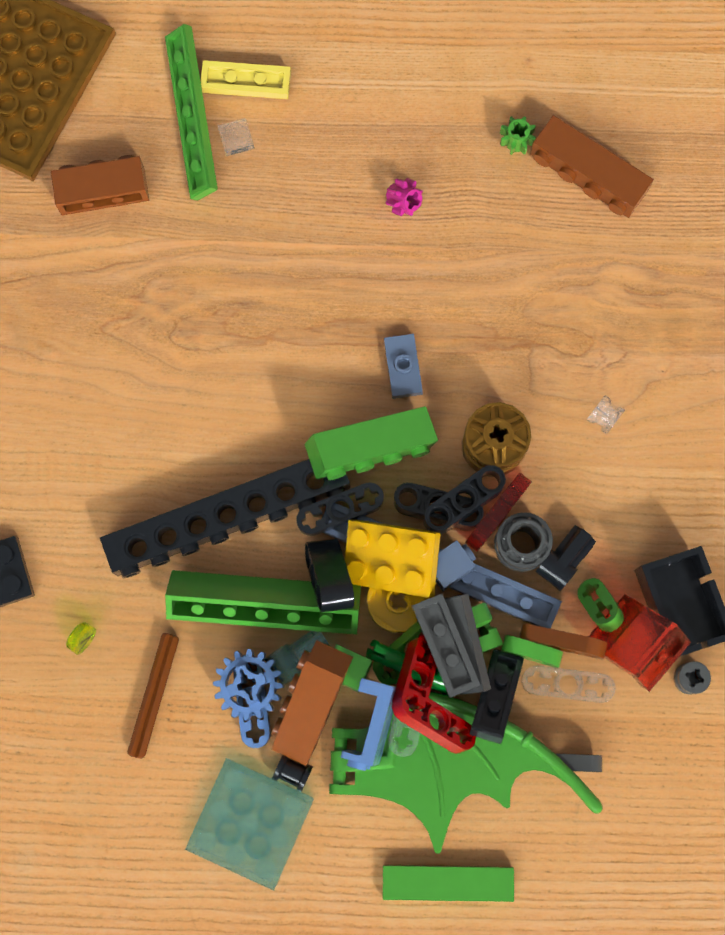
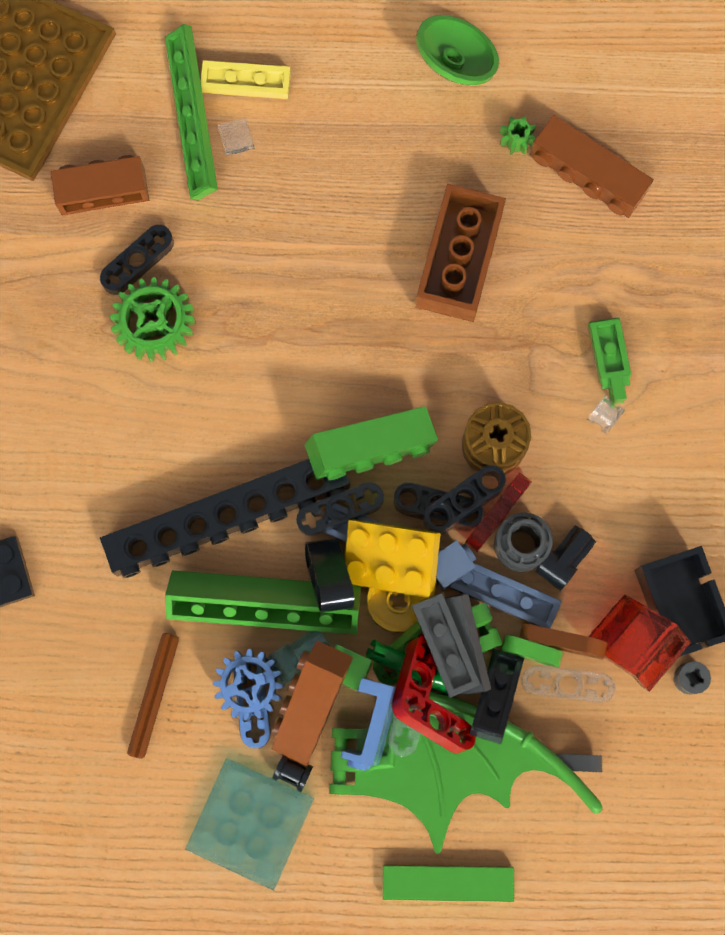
clear neon green tile [66,622,96,655] -> none
sand blue plate [384,334,423,399] -> none
dark pink gear [385,178,423,216] -> none
bright green beam [577,578,624,632] -> none
none -> black beam [100,225,174,295]
none -> bright green gear [110,277,196,362]
none -> dark orange brick [415,184,506,322]
none -> bright green dish [416,15,499,85]
none -> bright green hinge [588,318,631,405]

